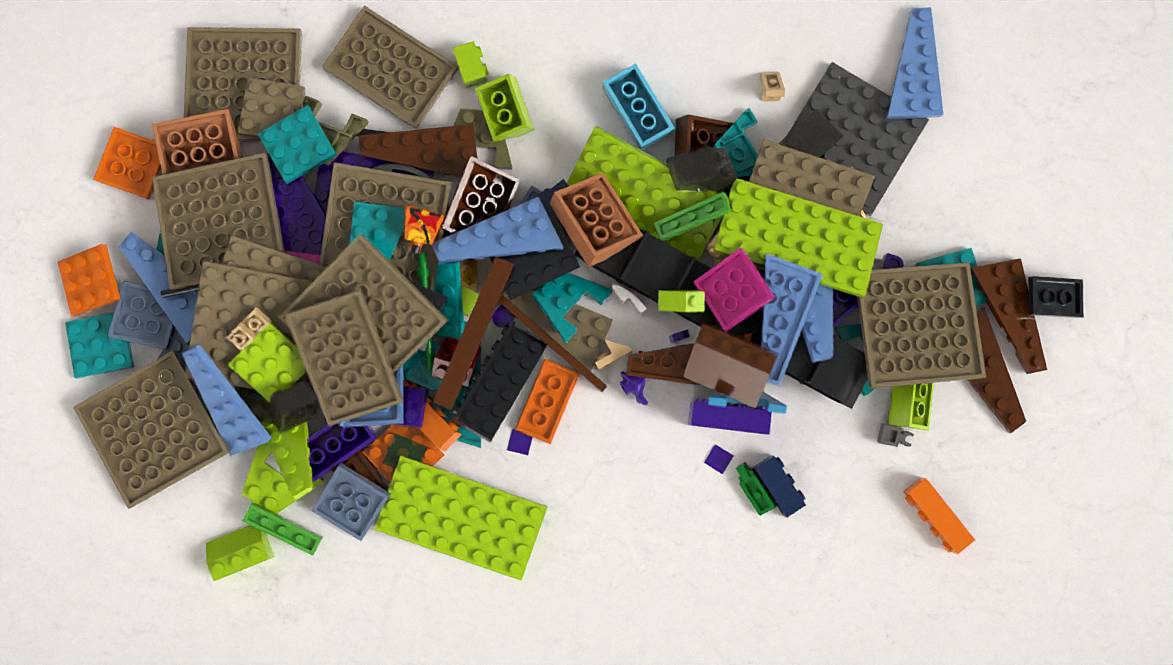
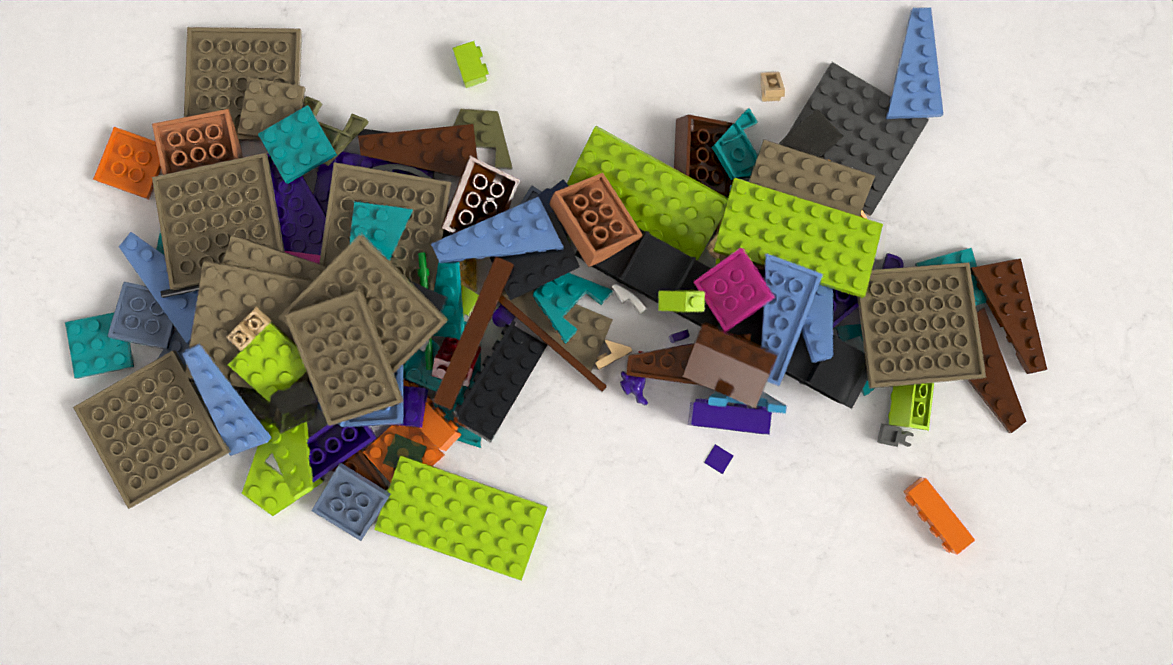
orange plate [57,244,121,316] -> none
lime slope [206,525,275,582] -> none
bright green plate [242,502,323,556] -> none
dark tan plate [322,5,458,130] -> none
torso [403,204,444,253] -> none
lime slope [475,73,534,142] -> none
dark purple sticker [507,429,533,455] -> none
orange tile [515,359,580,444] -> none
medium azure brick [603,63,675,151] -> none
bright green plate [654,192,732,242] -> none
clear smoke slope [666,147,737,193] -> none
green hinge [736,462,777,516] -> none
dark blue brick [752,455,806,518] -> none
black plate [1028,276,1084,318] -> none

